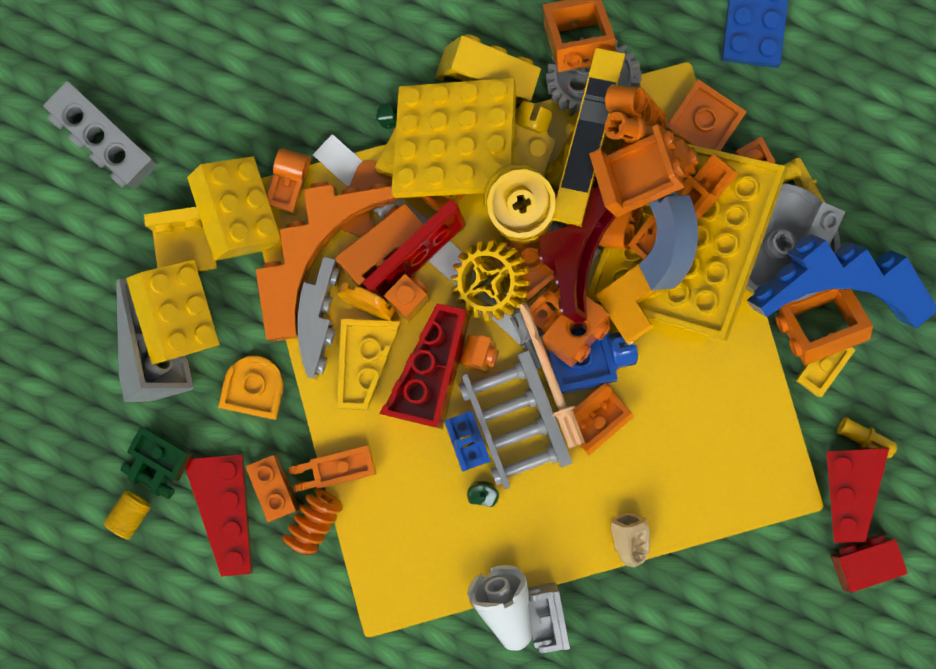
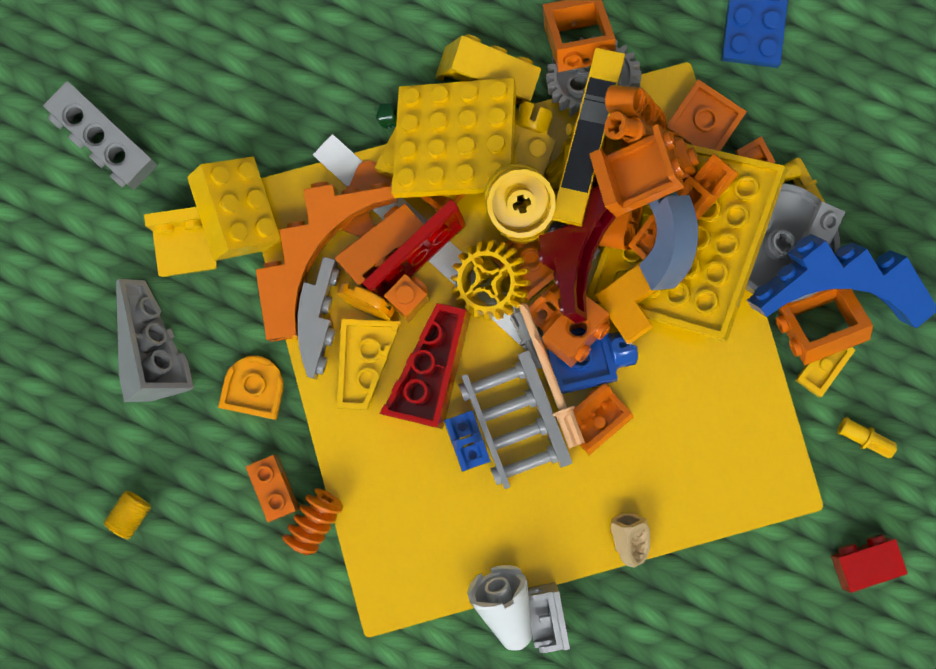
dark green plate [120,426,192,499] -> none
yellow brick [126,259,220,365] -> none
red wing [185,454,253,577] -> none
orange plate [267,148,311,214] -> none
orange hinge [289,445,376,492] -> none
orange plate [459,335,499,373] -> none
dark green piece [467,481,499,507] -> none
red wedge [826,448,890,543] -> none

